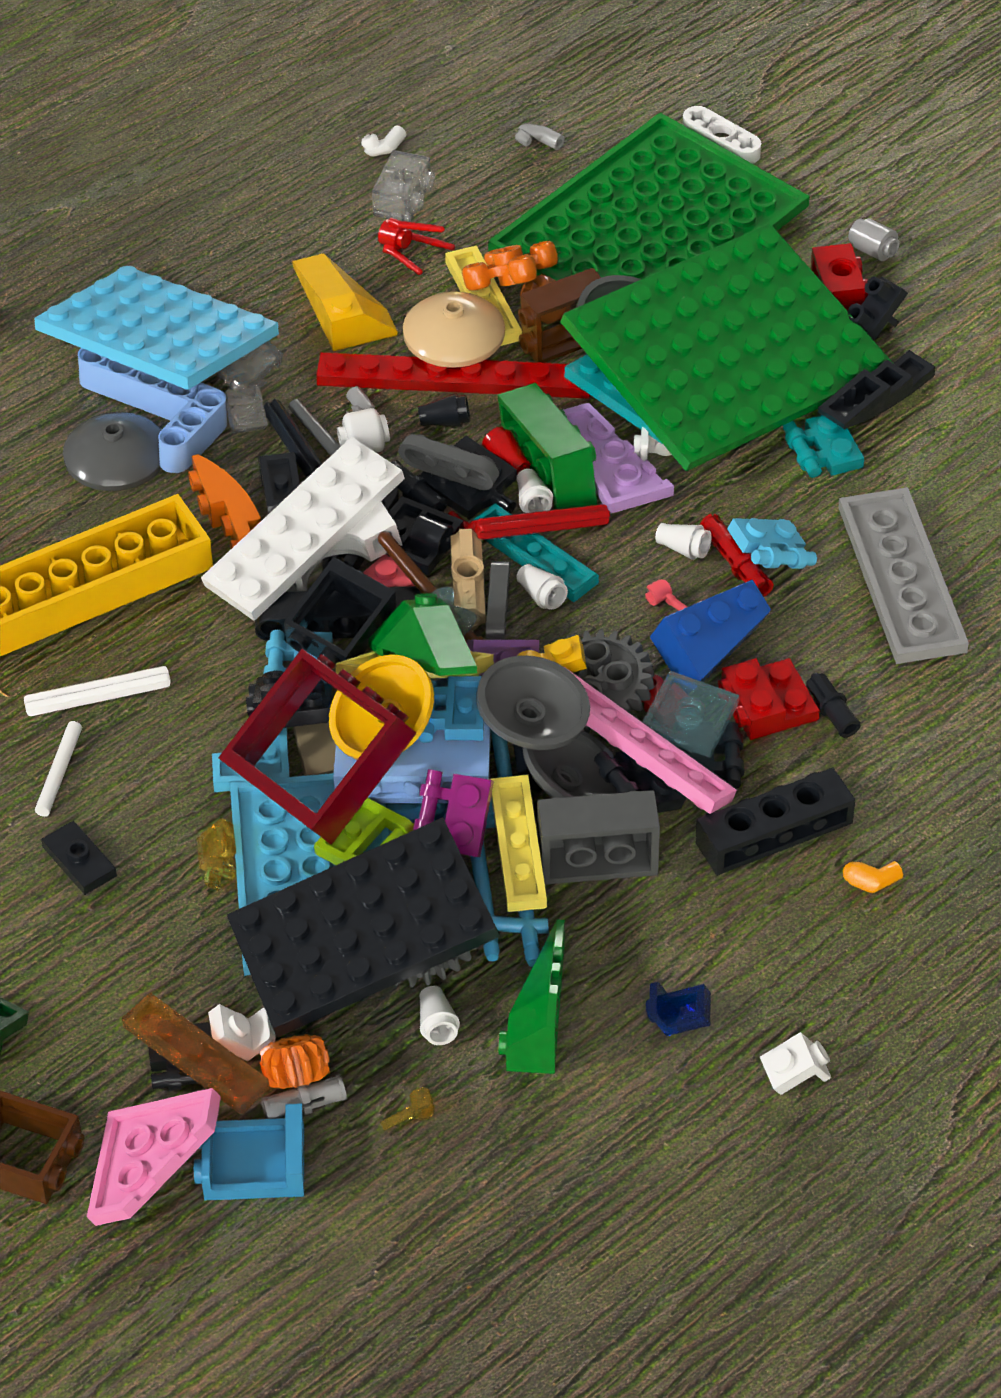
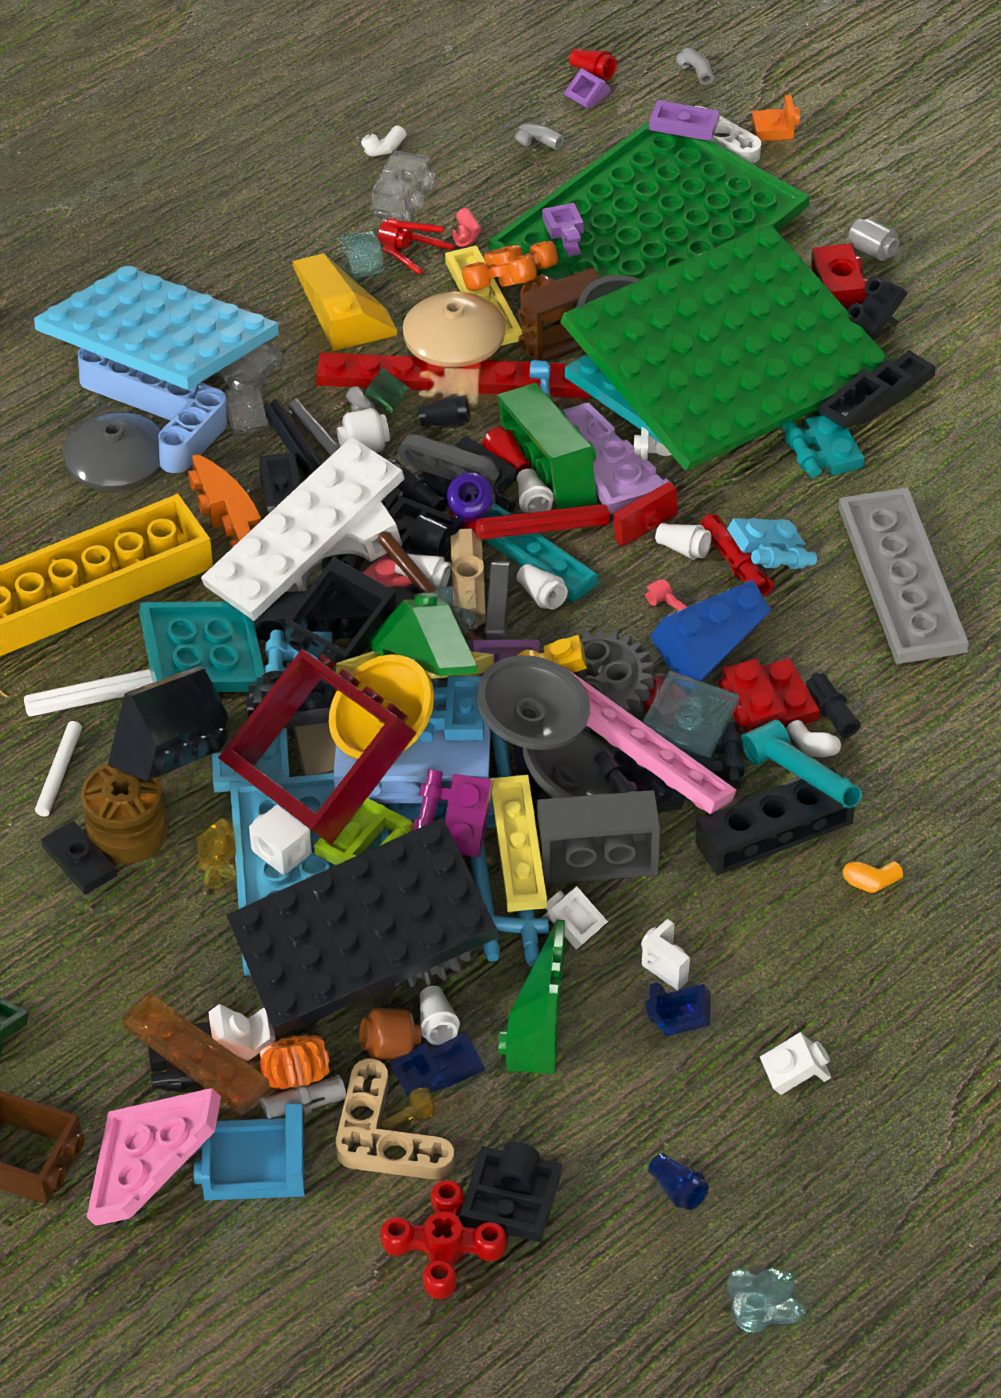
none -> pearl gold wheel [81,763,168,864]
none -> black slope [108,666,228,781]
none -> teal plate [139,601,265,692]
none -> white brick [249,804,312,876]
none -> tan beam [336,1059,455,1180]
none -> clear light blue bracket [340,231,384,278]
none -> dark orange head [359,1008,422,1061]
none -> clear green plate [363,368,410,415]
none -> red gear [380,1180,507,1300]
none -> clear blue slope [390,1032,485,1097]
none -> white cone [395,554,451,591]
none -> clear yellow plate [419,368,480,405]
none -> dark purple head [447,473,495,523]
none -> coral arm [452,208,482,248]
none -> black plate [460,1141,562,1242]
none -> dark azure hand [530,360,551,396]
none -> white bracket [541,886,608,949]
none -> medium lavender plate [542,203,584,257]
none -> medium lavender slope [563,68,611,109]
none -> red cone [569,48,617,81]
none -> red plate [613,482,678,546]
none -> white bracket [641,919,690,991]
none -> clear blue cone [648,1153,709,1210]
none -> medium lavender plate [649,100,720,141]
none -> light grey arm [676,47,714,85]
none -> clear light blue plate [726,1267,807,1332]
none -> teal piece [741,720,862,808]
none -> orange bracket [752,95,800,141]
none -> white arm [786,720,841,757]

